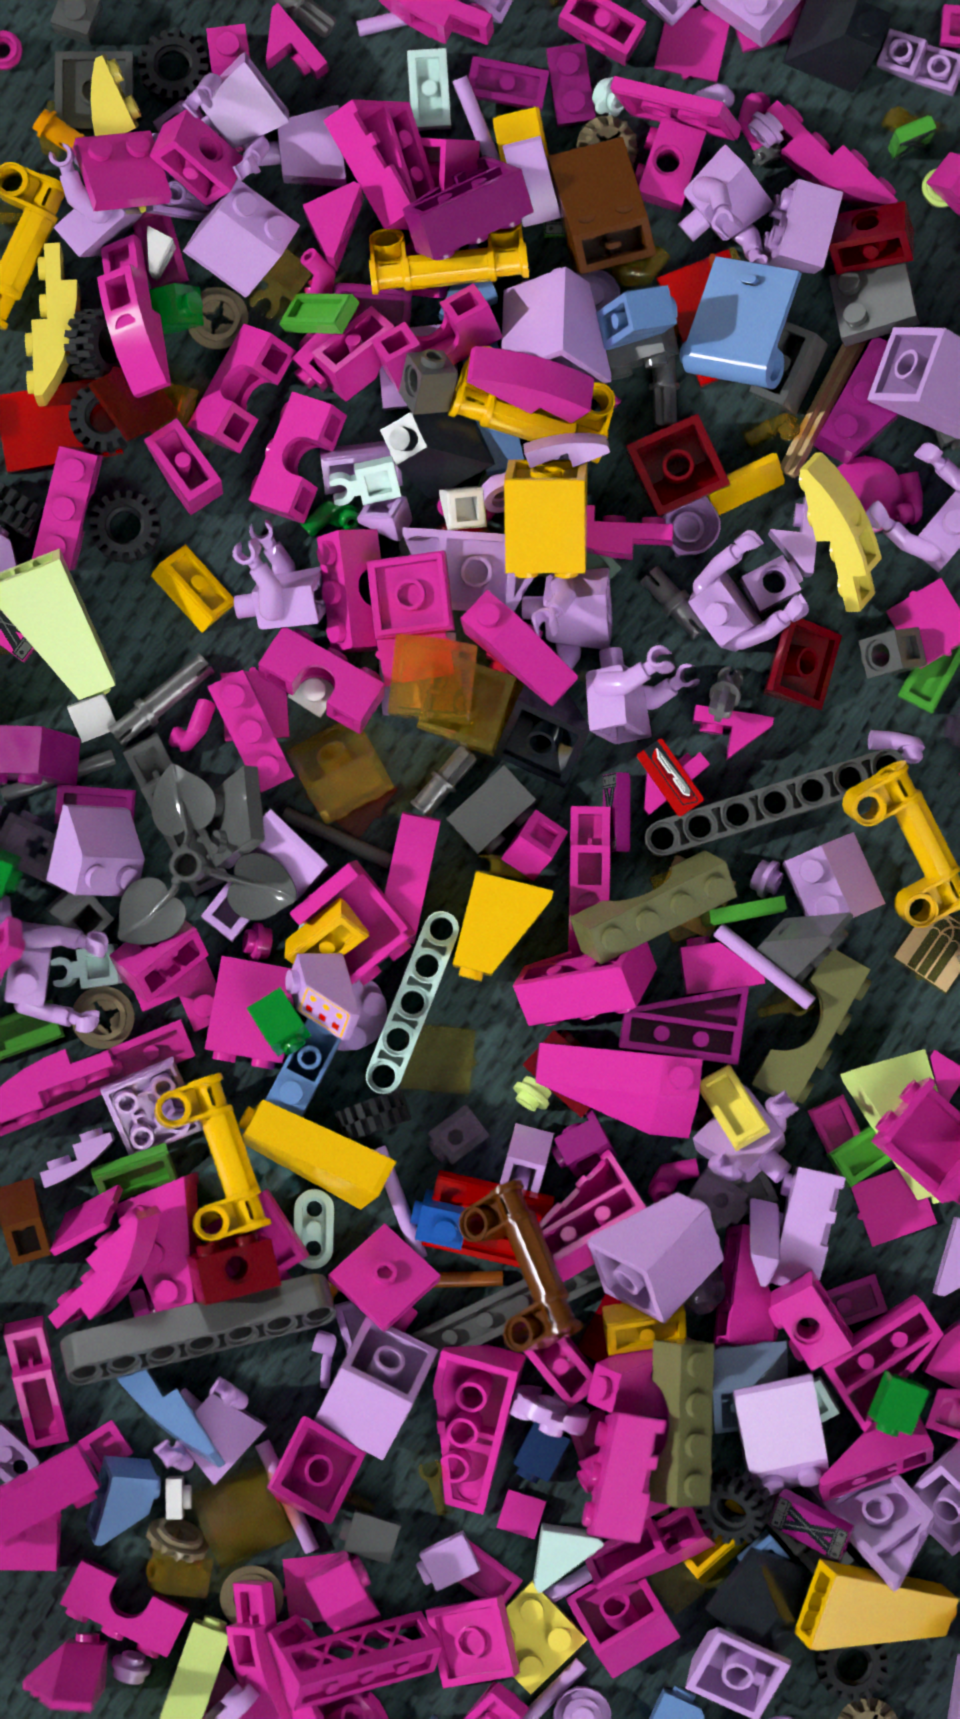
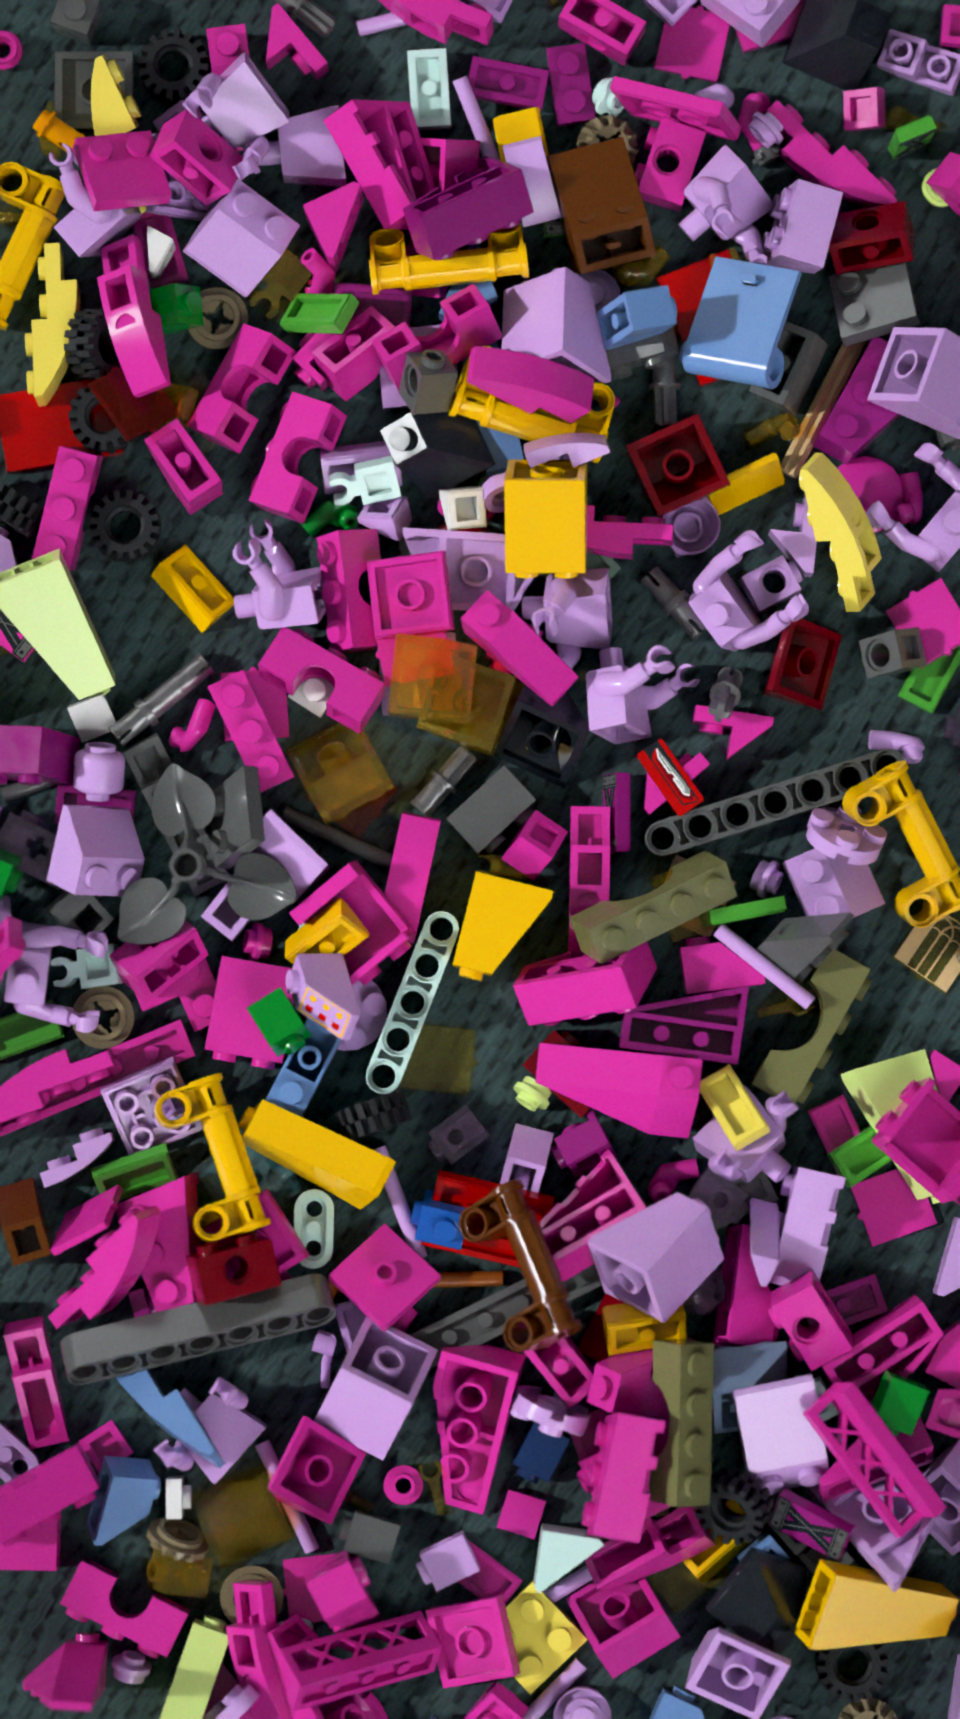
none -> lavender head [73,742,125,802]
none -> dark pink plate [384,1465,423,1505]
none -> dark pink fence [802,1382,947,1538]
none -> lavender plate [806,803,887,865]
none -> dark pink plate [843,87,886,131]

